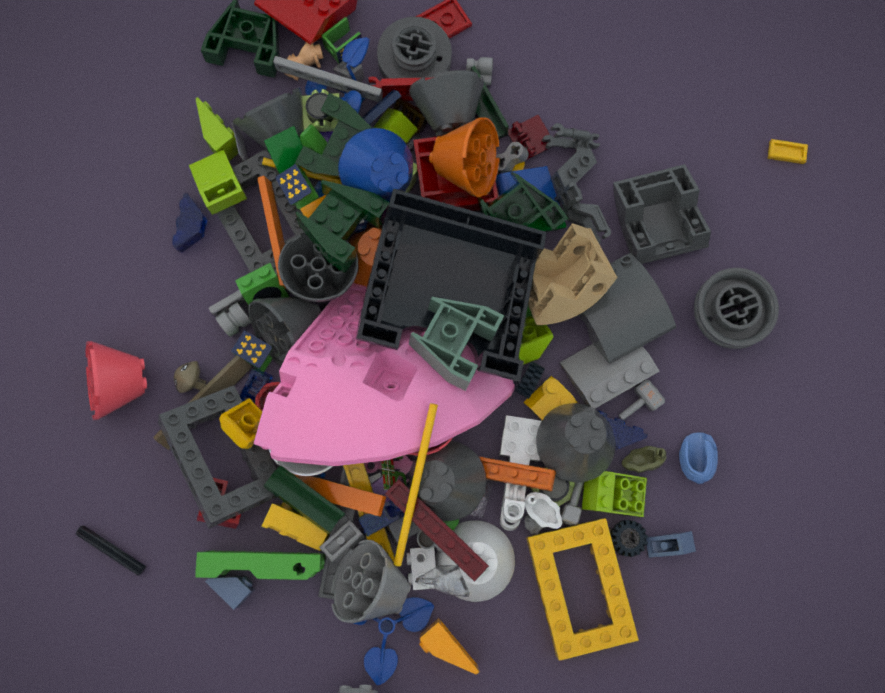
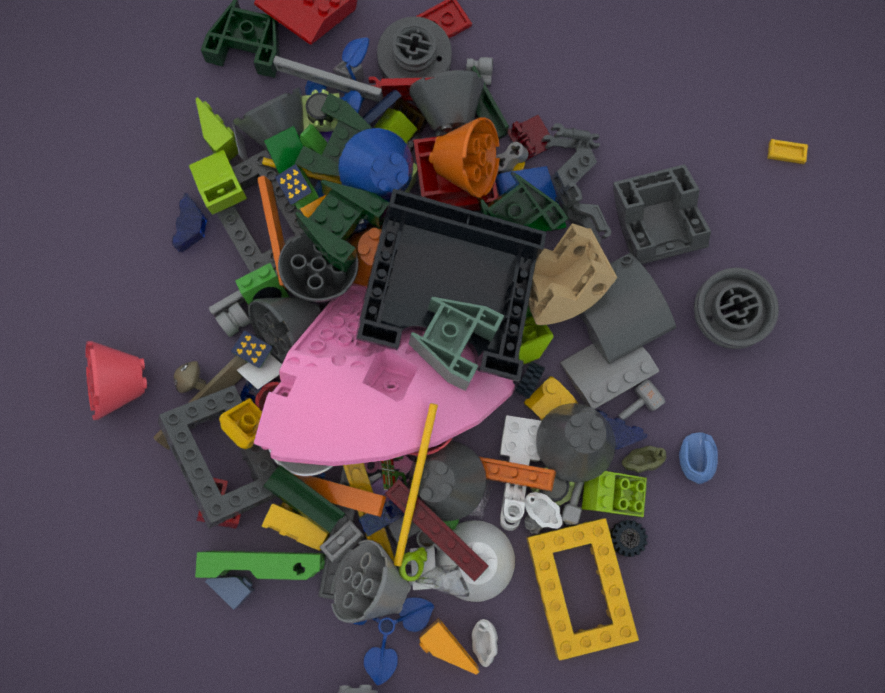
black axle [76,526,146,575] -> none
light nougat animal [285,41,324,81] -> none
bright green piece [321,17,362,63] -> none
sand blue slope [646,531,696,558] -> none
none -> white sticker [237,354,282,389]
none -> lime piece [399,547,427,581]
none -> white arm [472,619,498,667]

